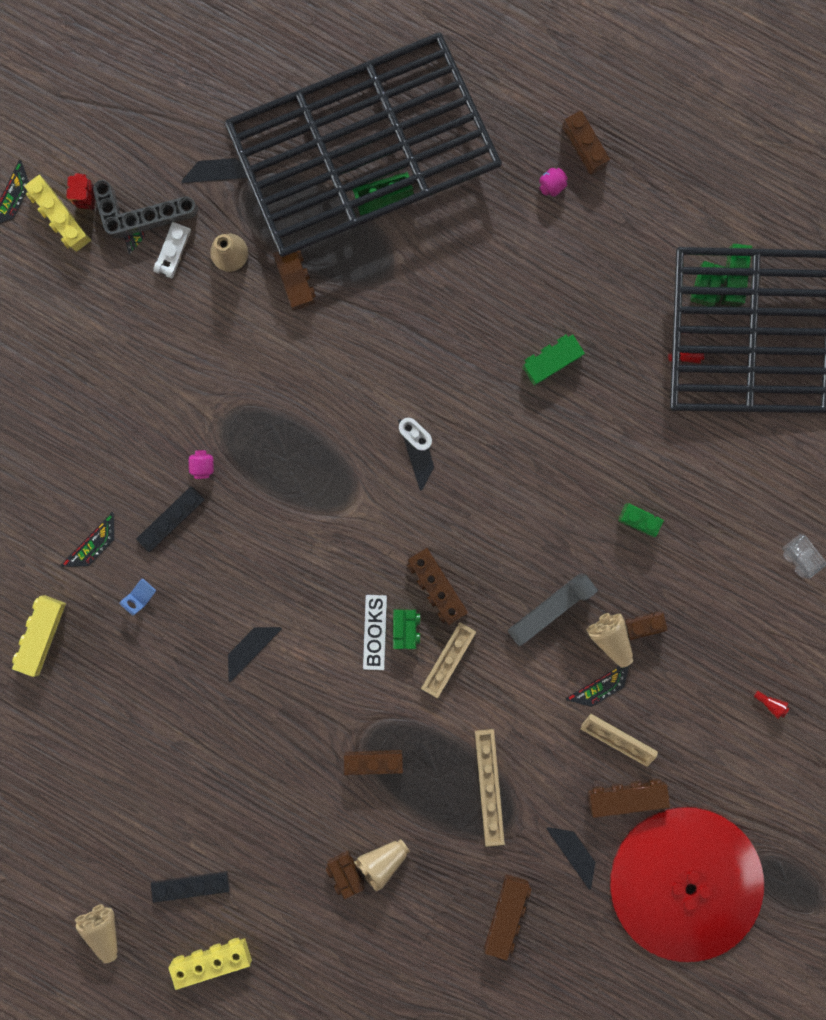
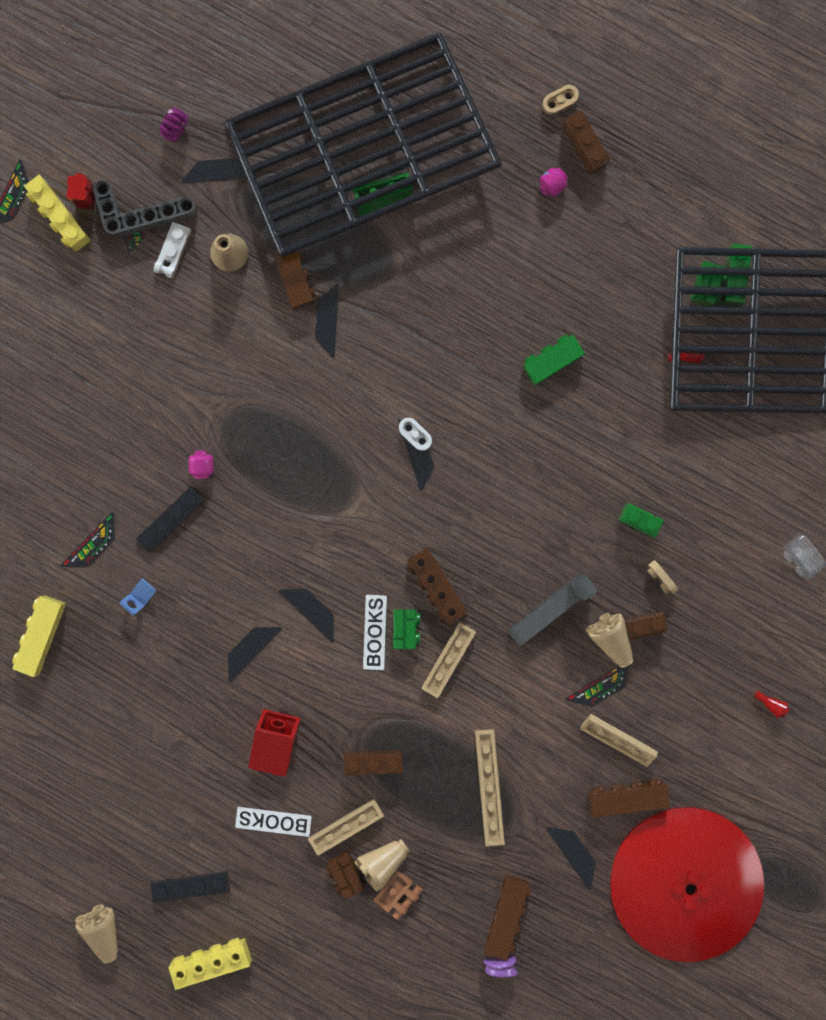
none -> magenta gear [159,108,189,143]
none -> white sticker [235,807,312,837]
none -> red slope [248,709,300,777]
none -> black sticker [279,589,334,642]
none -> tan plate [308,799,384,856]
none -> black sticker [315,284,339,358]
none -> nougat plate [373,869,423,920]
none -> medium lavender piece [483,956,518,977]
none -> tan plate [542,85,579,115]
none -> tan plate [647,560,678,595]

